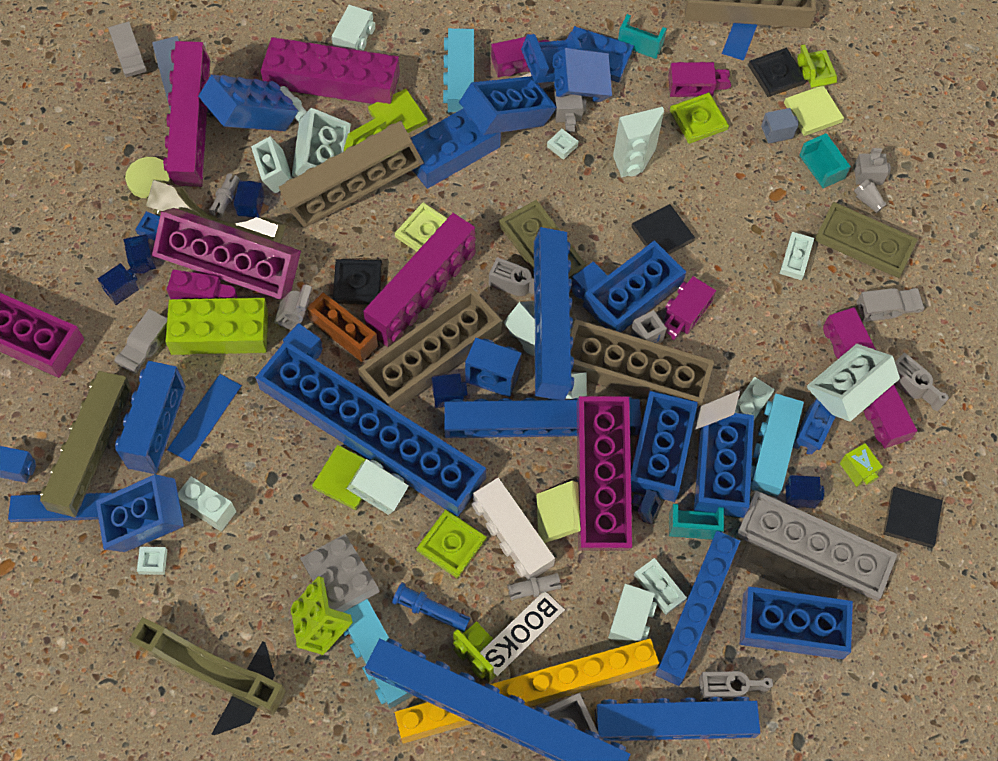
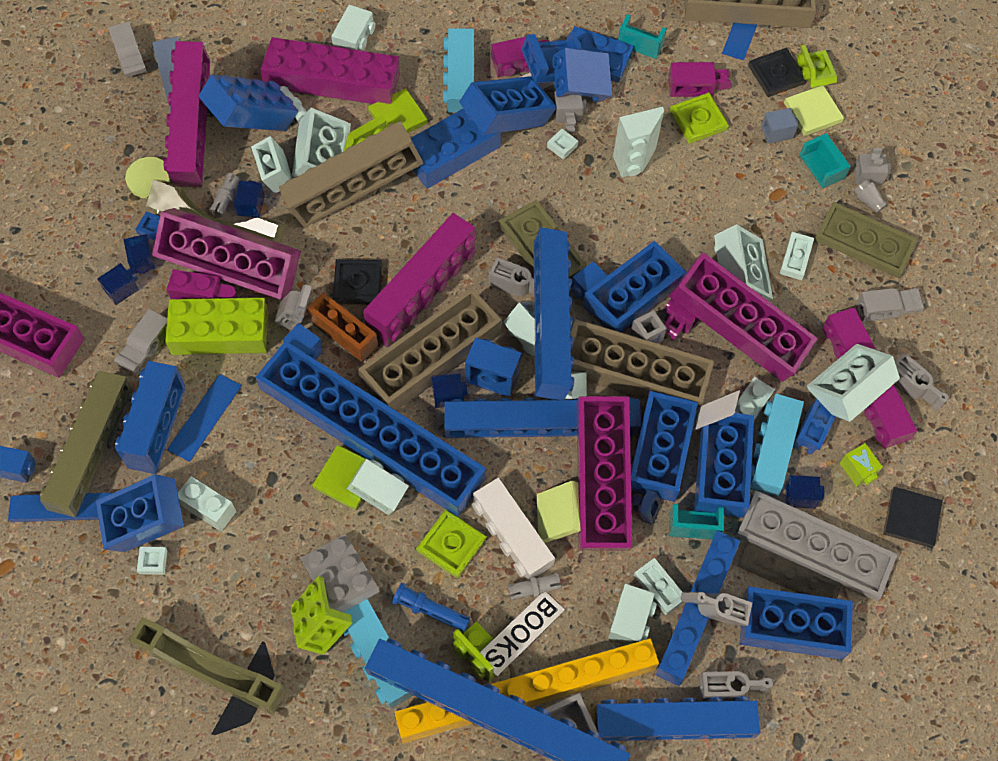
yellowish green tile [395,202,447,252] -> none
black tile [631,204,695,254] -> none
none -> magenta brick [669,252,818,382]
none -> light grey piece [680,592,752,626]
none -> light aqua slope [714,224,773,301]

